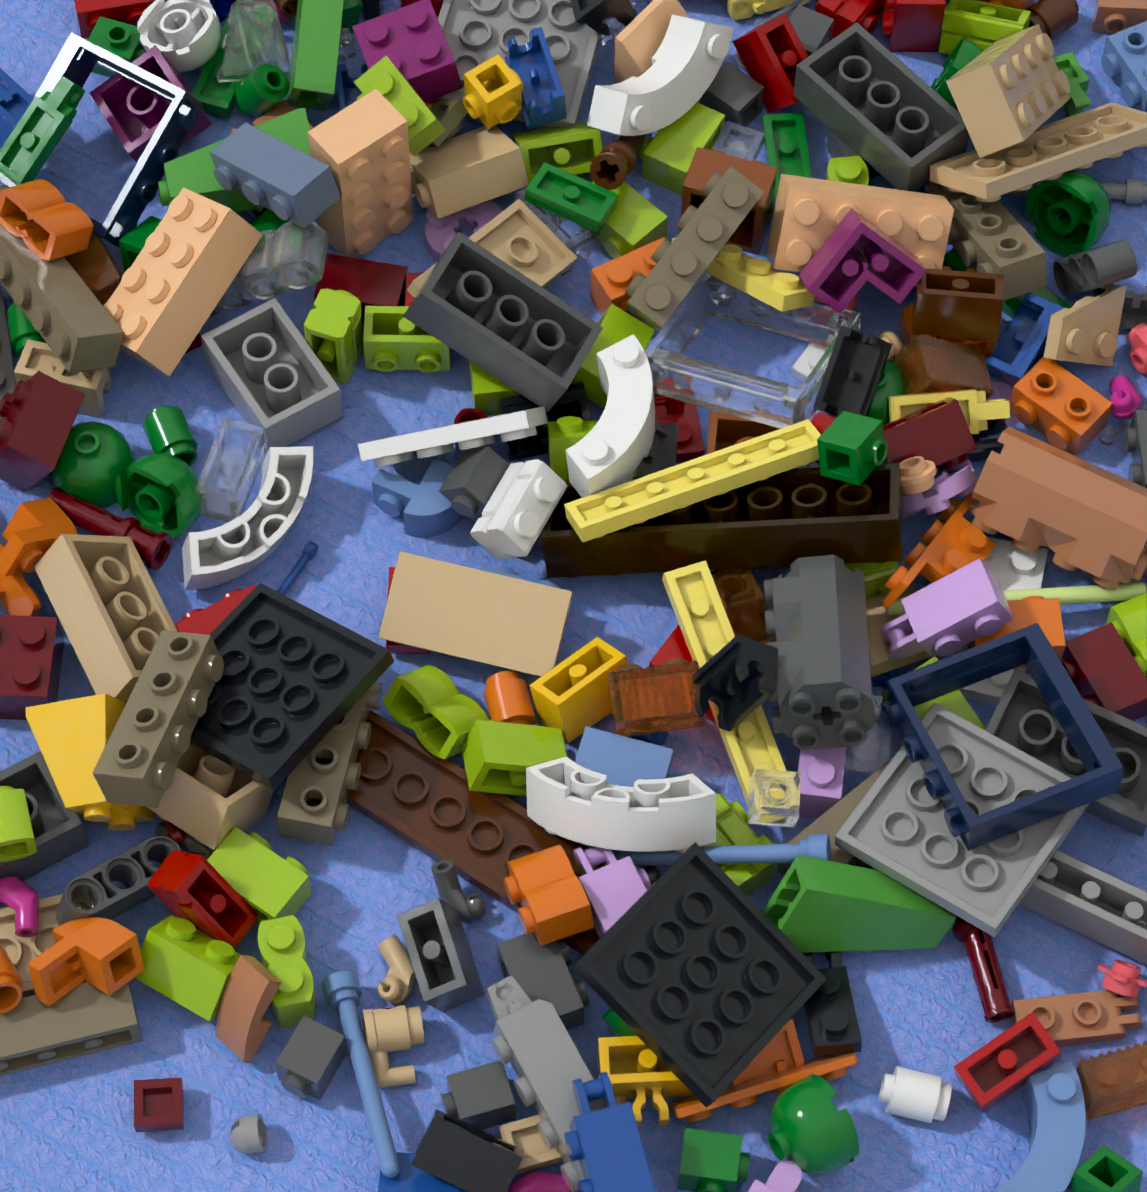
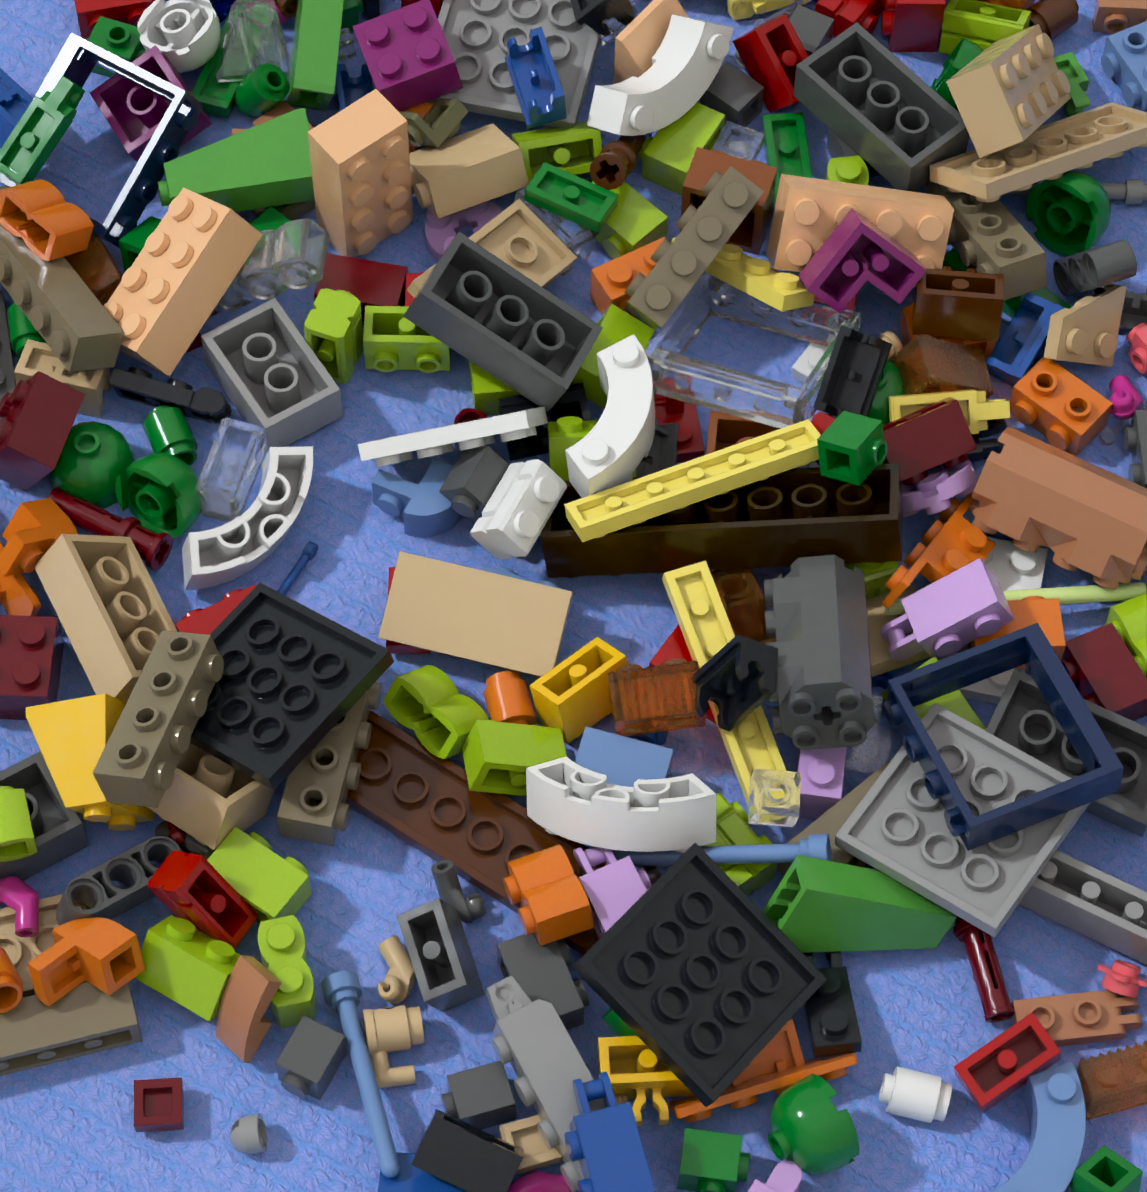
sand blue brick [209,122,341,228] -> none
lime brick [354,56,447,156] -> none
yellow brick [462,54,524,129] -> none
light nougat plate [899,456,937,494] -> none
none -> black hinge [109,367,232,425]

